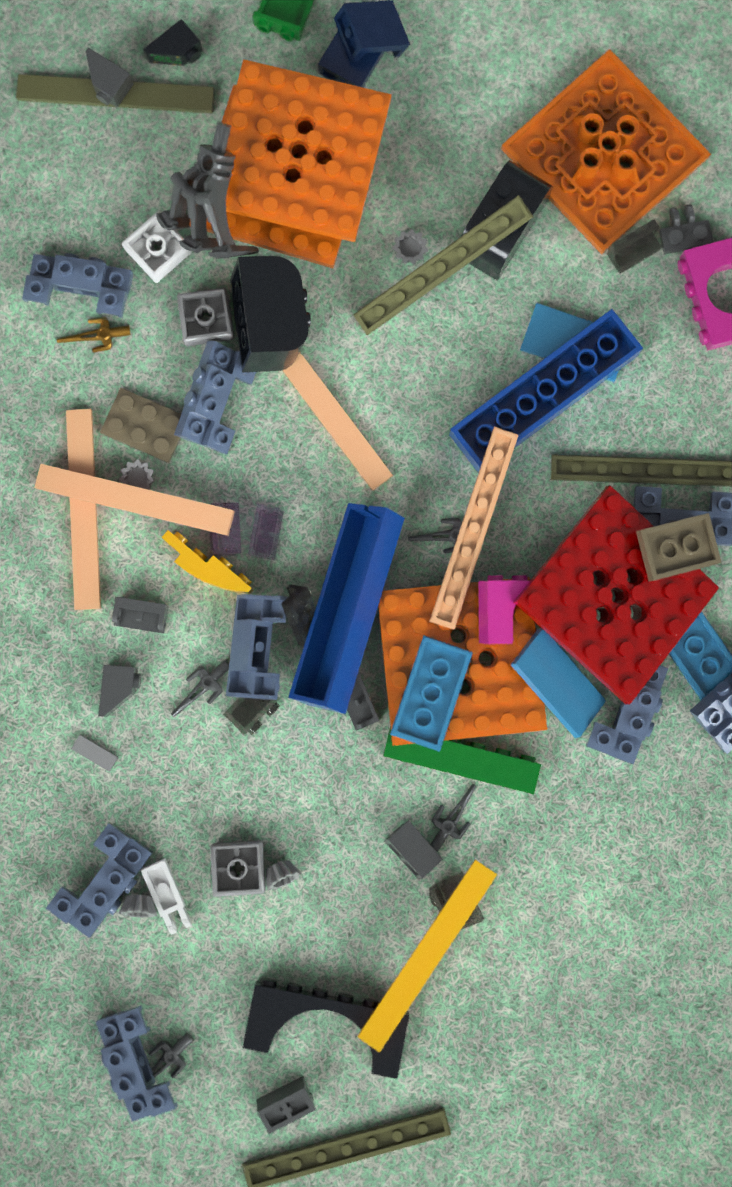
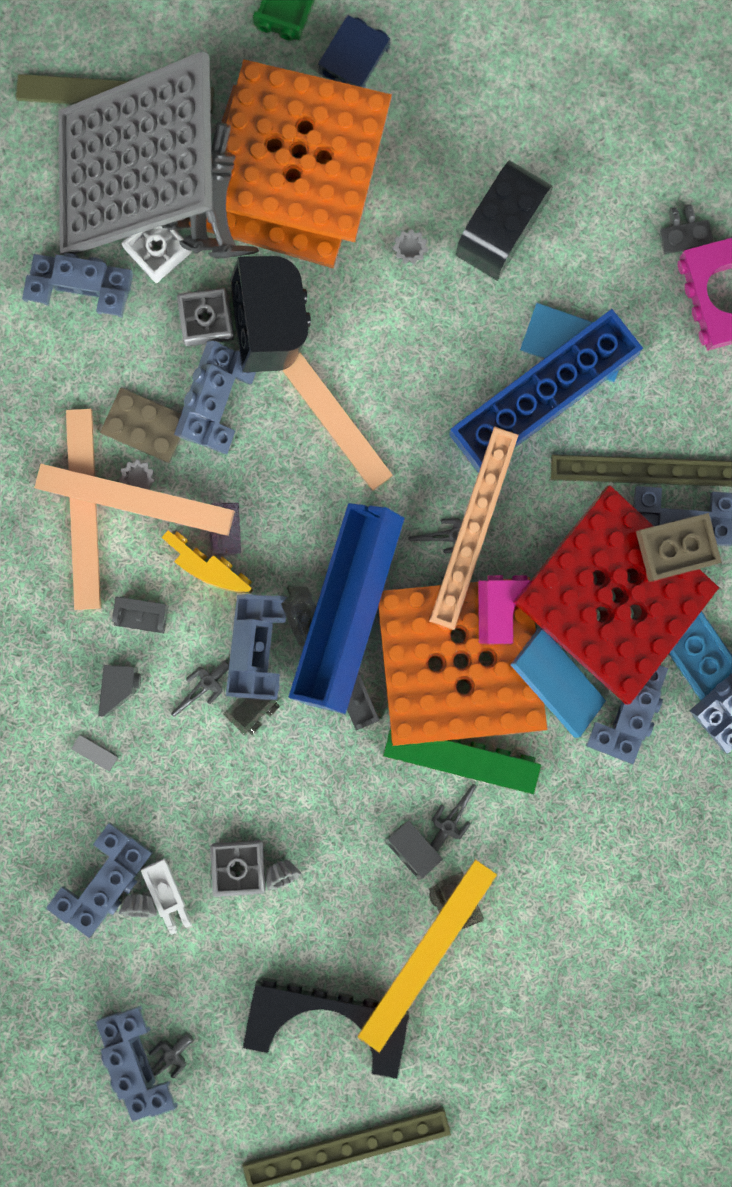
pearl gold piece [57,317,131,353] -> none
dark grey slope [86,47,133,108] -> none
black slope [143,19,203,66] -> none
clear purple hinge [248,504,284,561] -> none
dark grey hinge [256,1076,316,1134] -> none
dark blue panel [333,0,410,62] -> none
olive tile [353,195,534,335] -> none
dark azure tile [390,635,473,752] -> none
orange plate [501,49,711,255] -> none
clear smoke bracket [607,219,662,274] -> none
none -> light grey plate [59,51,212,255]

